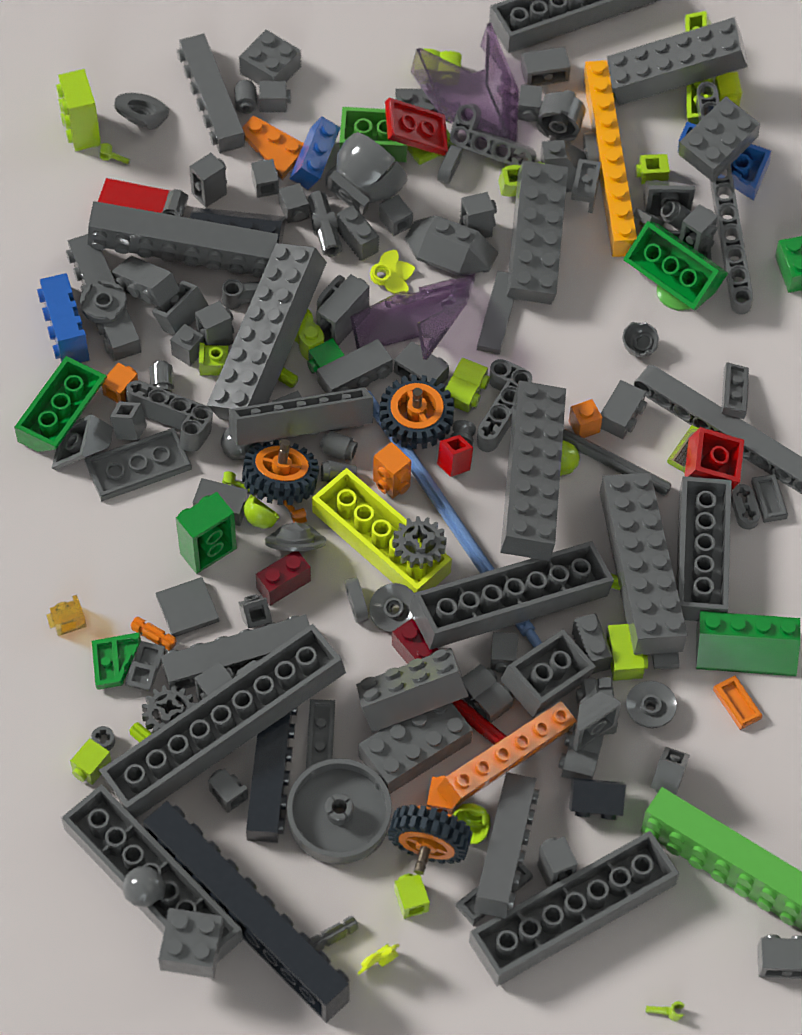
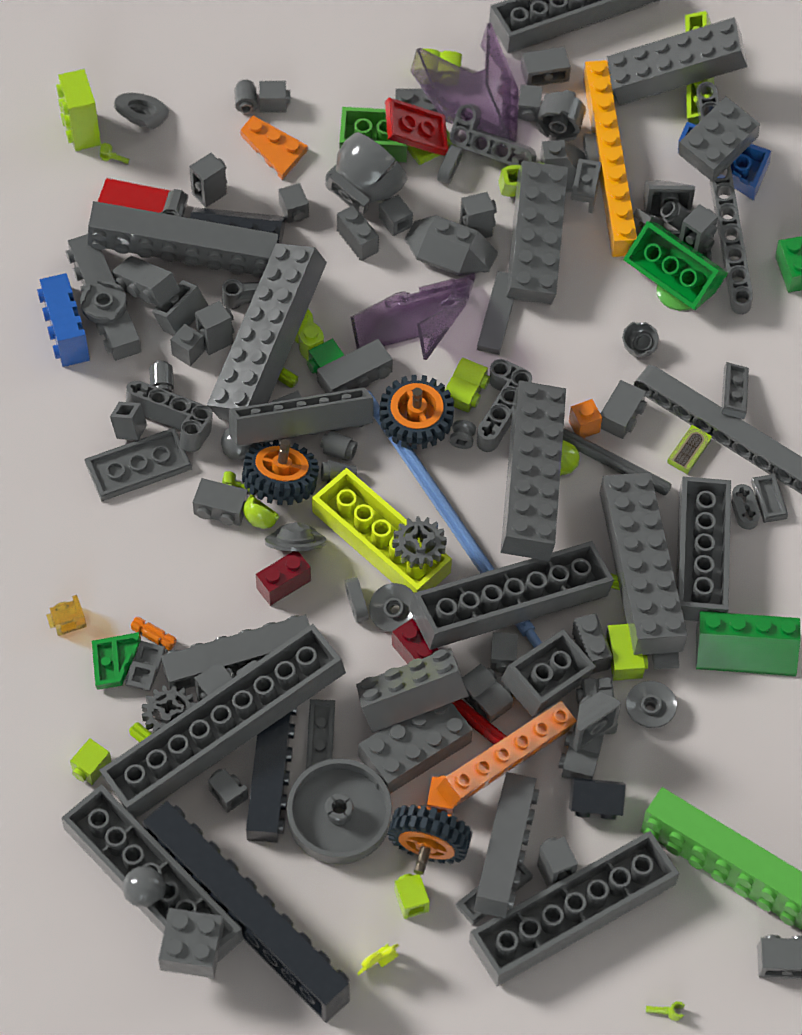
green slope [14,356,107,452] -> none
dark grey slope [52,414,113,470] -> none
dark grey bush [91,726,115,751] -> none
orange brick [102,362,138,403] -> none
dark grey tile [155,577,220,637] -> none
green brick [175,492,237,574] -> none
dark grey brick [177,33,245,153] -> none
lime brick [199,343,229,376] -> none
dark grey brick [238,594,272,629] -> none
dark grey brick [239,30,301,85] -> none
dark grey brick [251,159,279,198] -> none
orange hand [283,500,307,523] -> none
blue brick [290,116,341,190] -> none
dark grey piece [307,190,342,257] -> none
dark grey axle [310,916,359,952] -> none
dark grey brick [316,274,369,346] -> none
neon yellow plate [370,250,415,294] -> none
orange brick [373,442,411,499] -> none
dark grey brick [394,341,449,386] -> none
red brick [437,434,473,477] -> none
lime hair [453,803,491,844] -> none
lime brick [635,154,670,184] -> none
dark grey brick [651,747,690,795] -> none
red brick [684,427,745,491] -> none
orange tile [713,675,763,730] -> none
neon yellow brick [714,72,742,106] -> none

